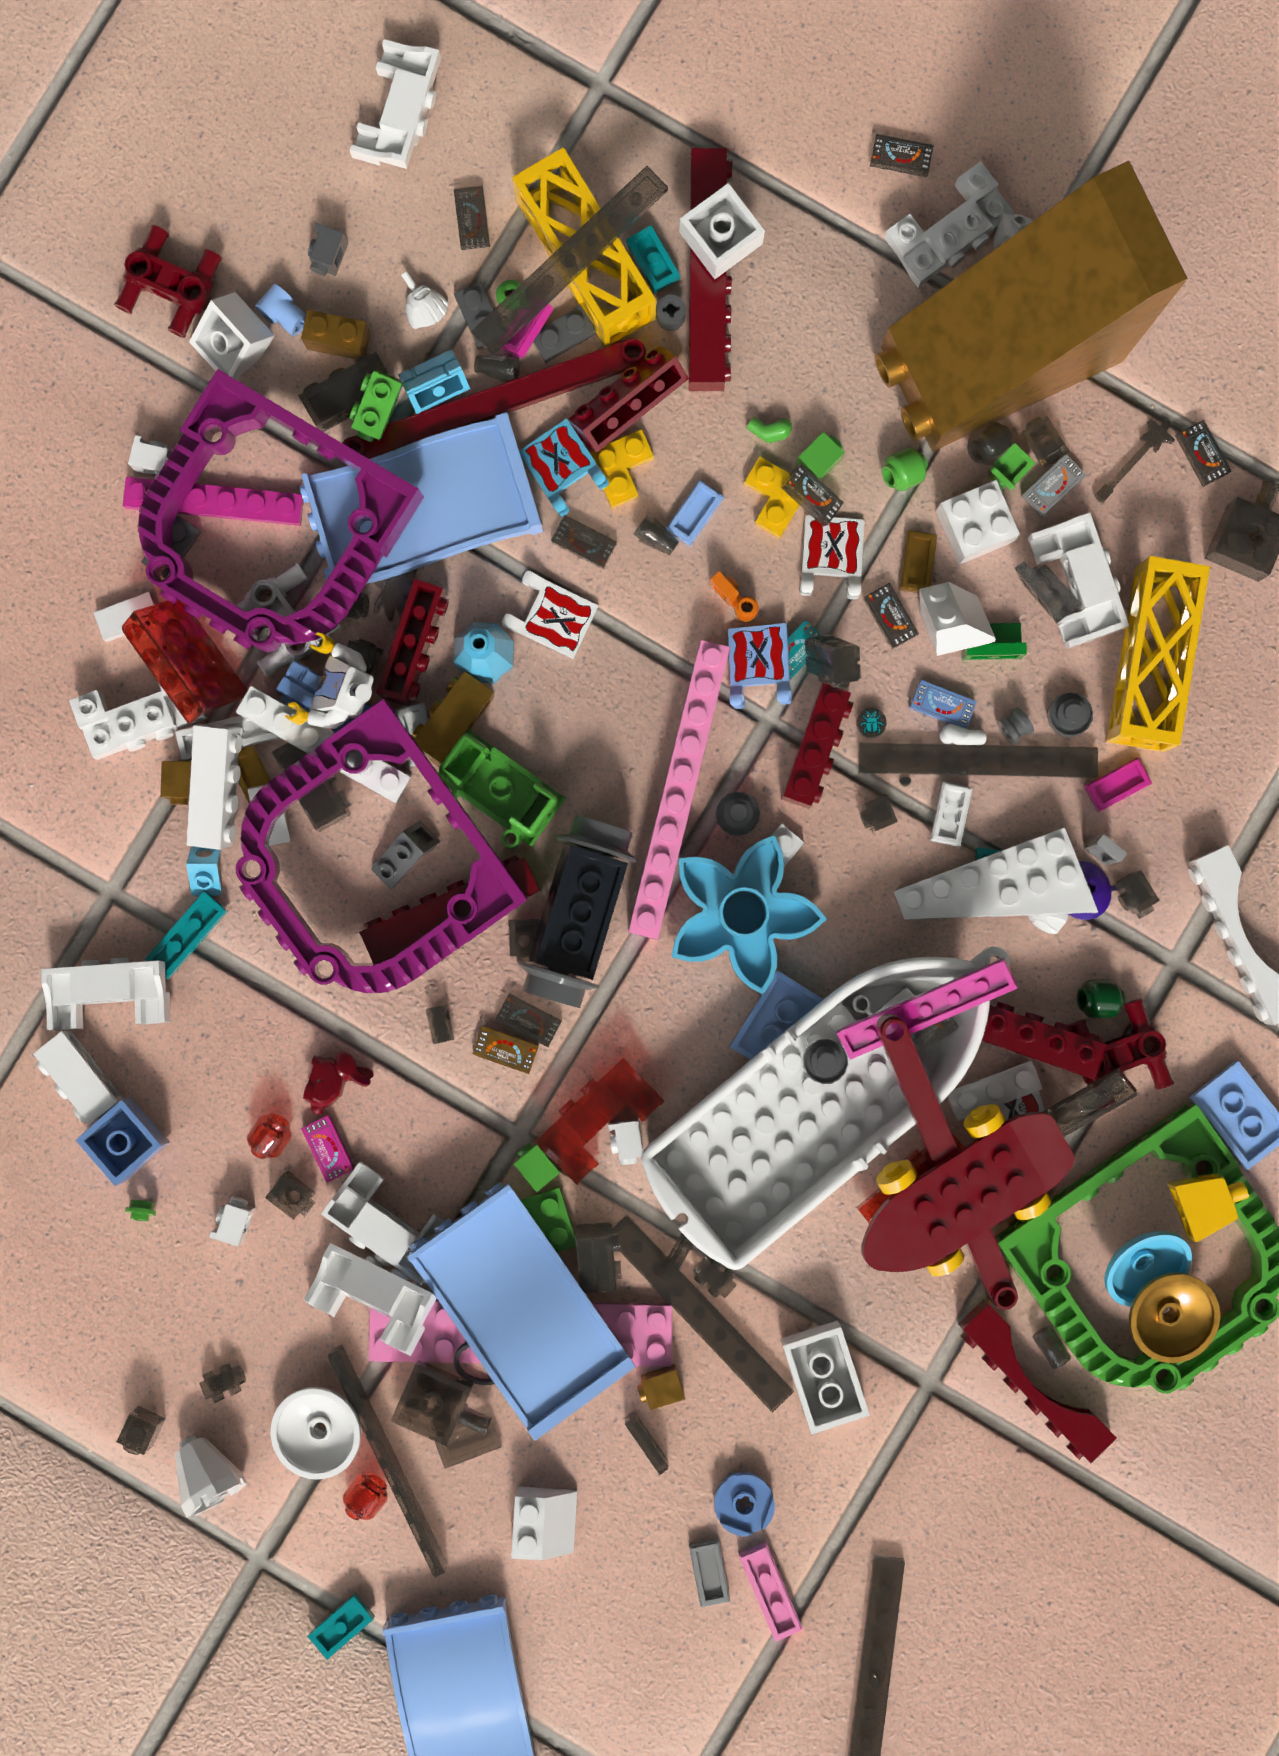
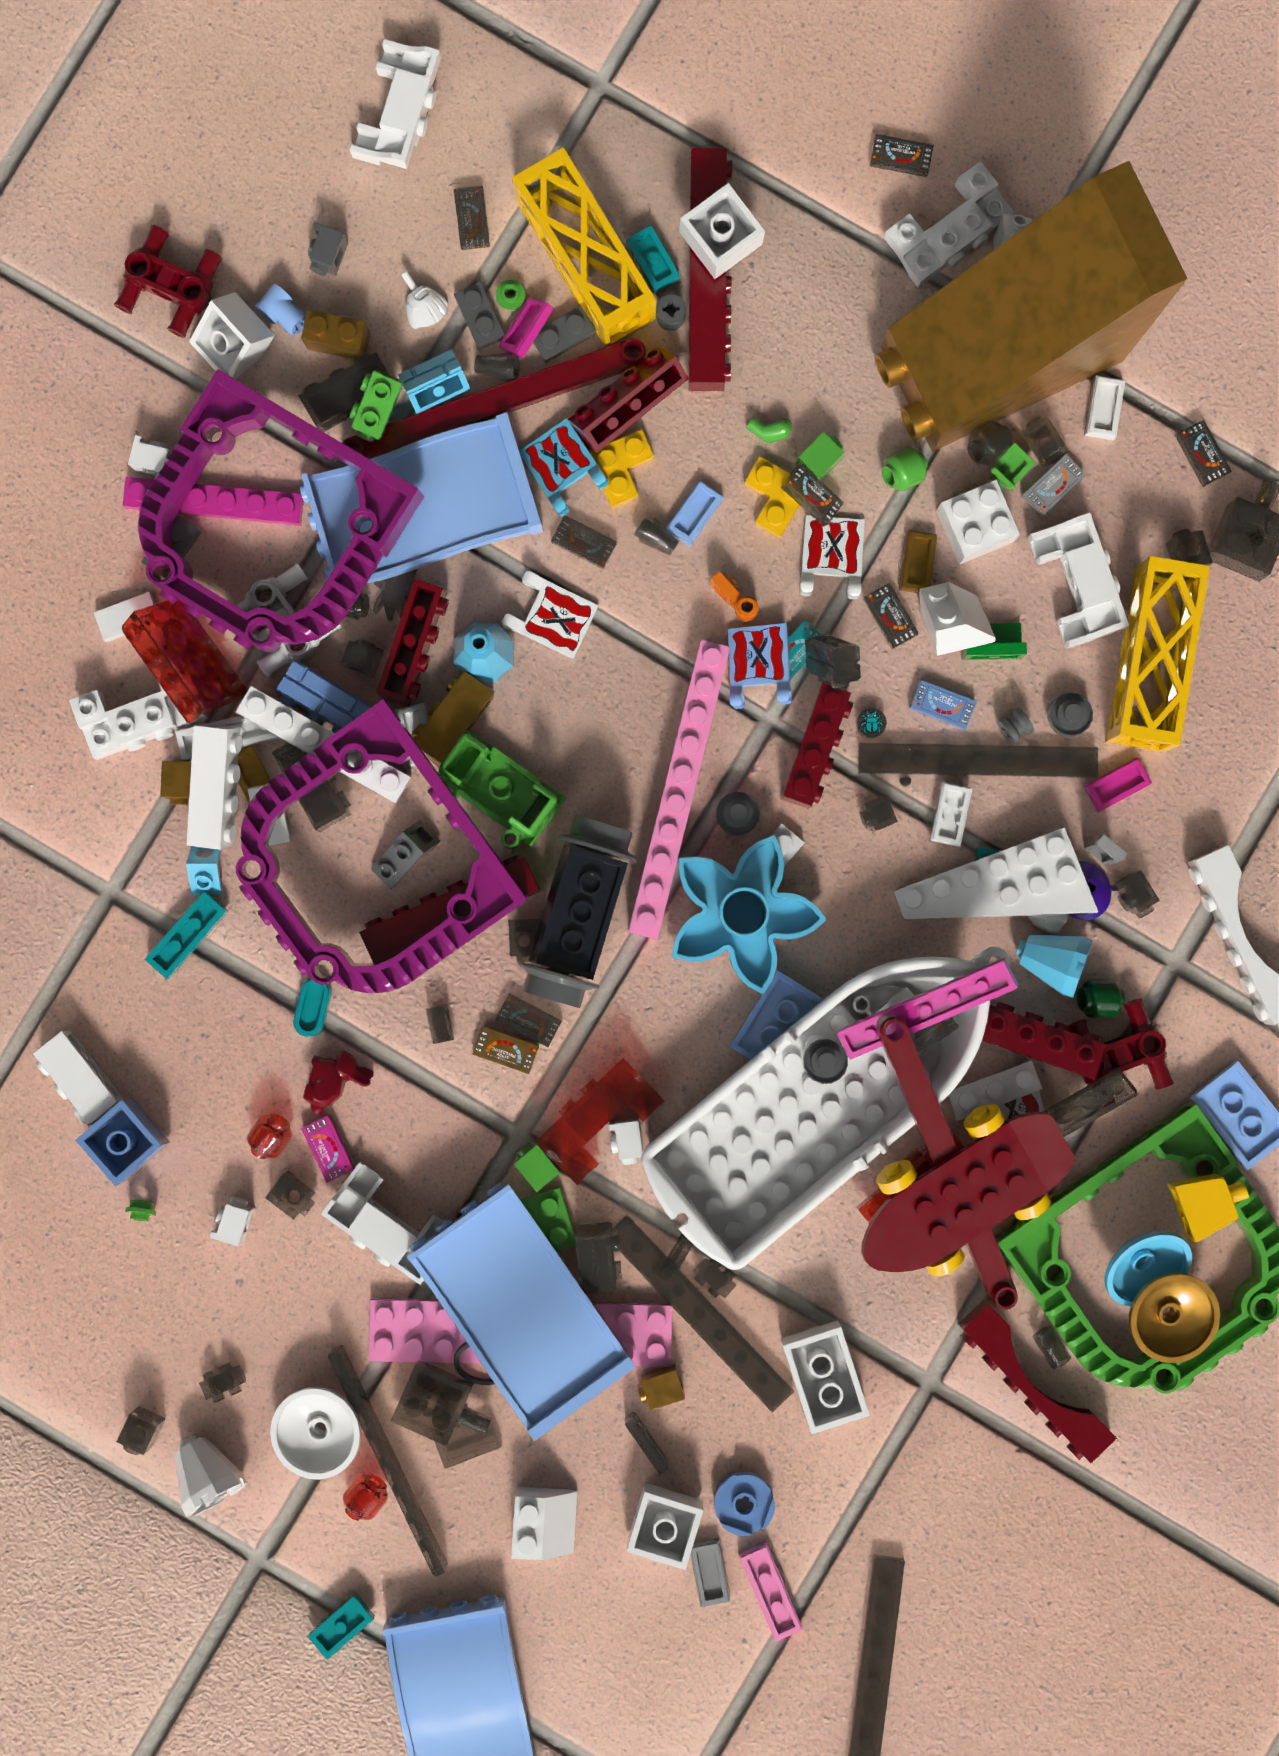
white bracket [41,958,171,1031] -> none
white torso [285,632,374,729] -> none
white bracket [304,1243,437,1356] -> none
clear smoke tile [471,166,668,355] -> none
white arm [939,724,986,745] -> none
clear smoke bracket [1015,561,1080,624] -> none
clear smoke piece [1094,418,1175,503] -> none
none -> teal tile [293,979,332,1037]
none -> white brick [627,1482,704,1570]
none -> medium azure cone [1016,935,1093,998]
none -> white tile [1085,375,1125,440]
none -> clear smoke brick [1166,529,1213,577]

